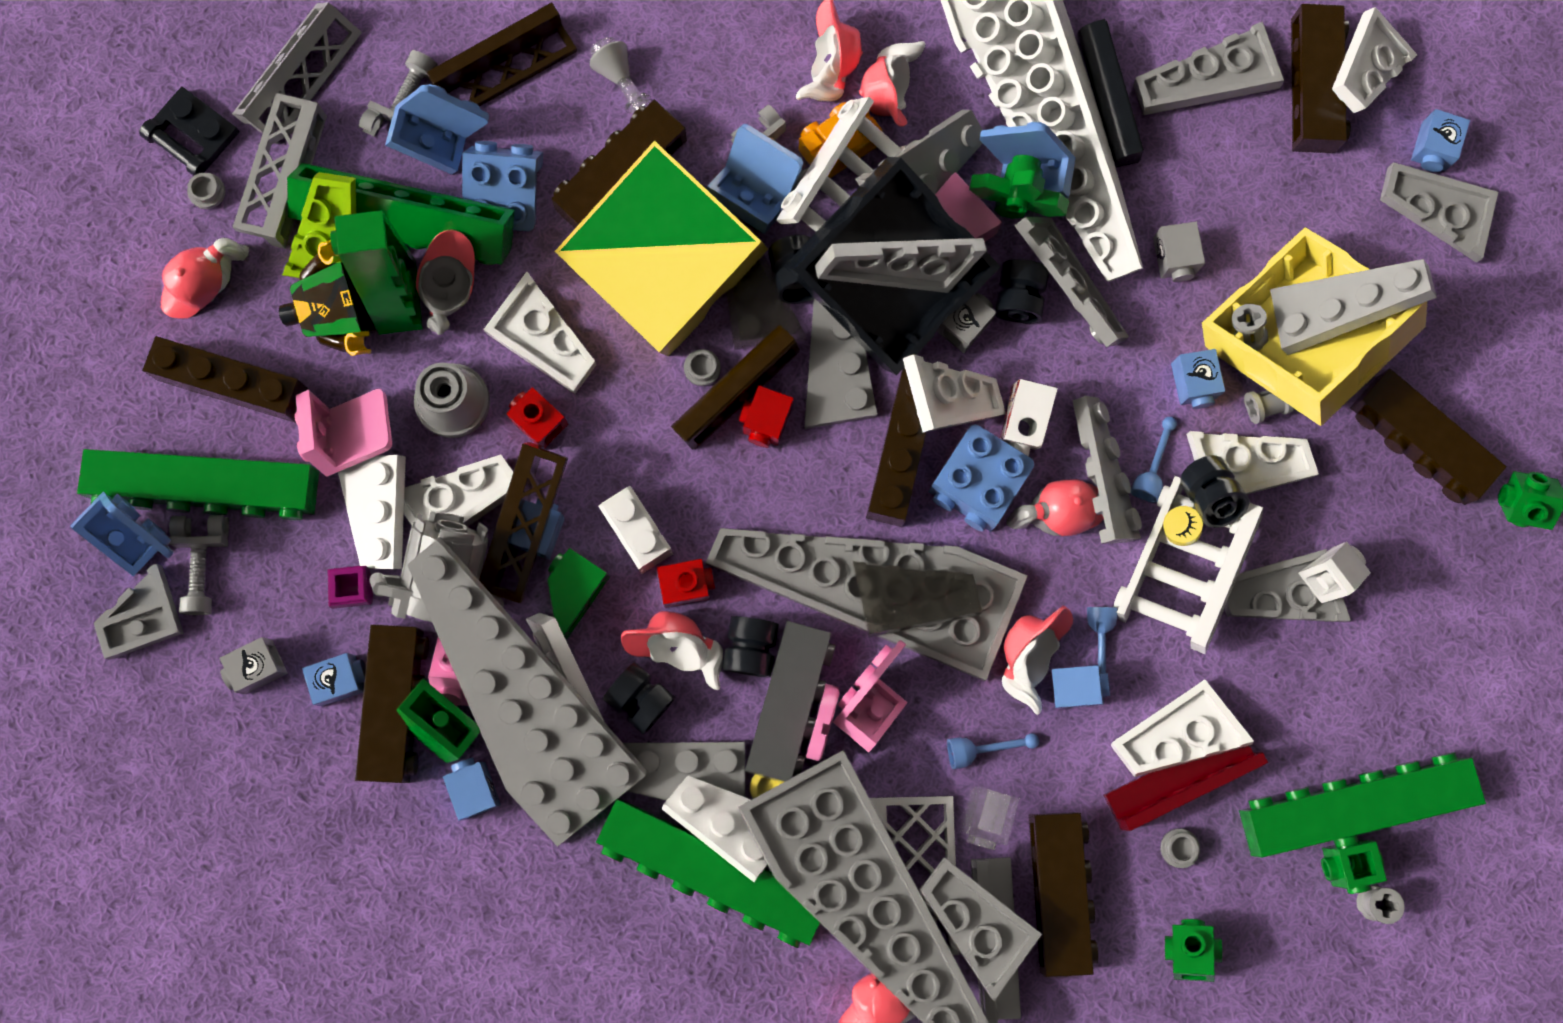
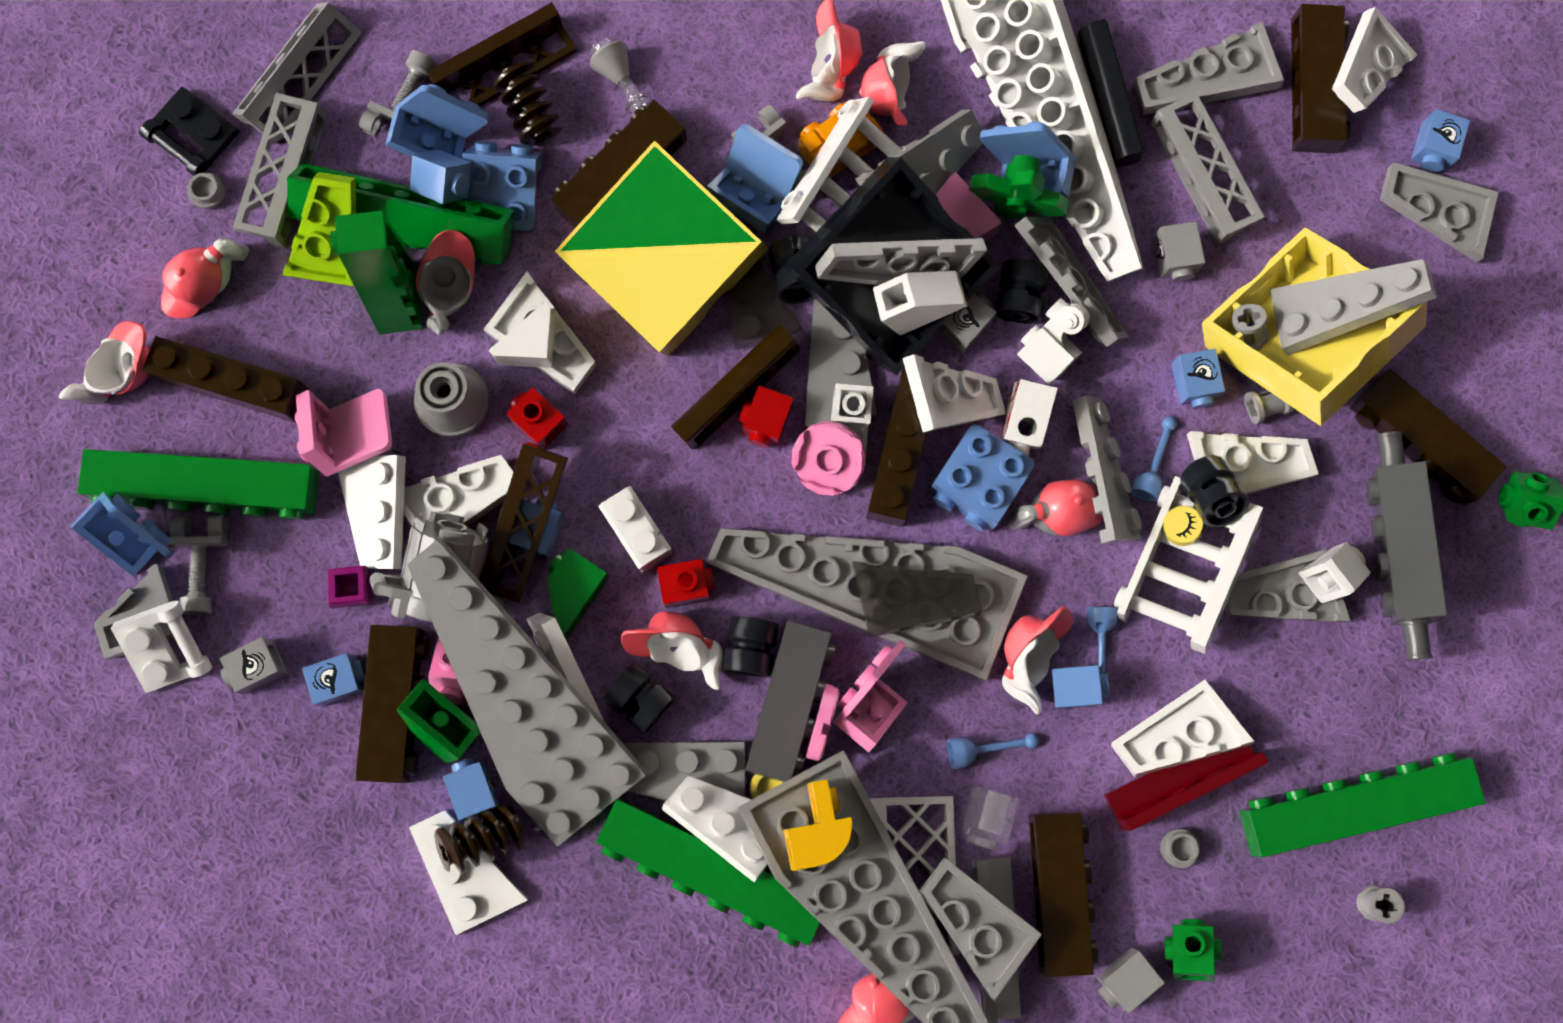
torso [279,240,375,356] -> none
light grey plate [684,349,721,386] -> none
green brick [1321,835,1387,894] -> none
none -> white hair [59,321,150,405]
none -> white plate [111,601,212,693]
none -> white wing [409,810,529,935]
none -> medium blue brick [410,149,471,204]
none -> dark brown piece [434,805,524,873]
none -> white slope [489,301,556,368]
none -> dark brown piece [494,60,562,145]
none -> yellow brick [783,779,852,871]
none -> bright pink tile [792,421,867,496]
none -> white slope [831,383,873,450]
none -> white slope [873,271,967,335]
none -> white brick [1017,298,1090,385]
none -> light grey brick [1096,947,1165,1014]
none -> light grey fence [1151,92,1265,246]
none -> dark grey brick [1366,431,1447,660]

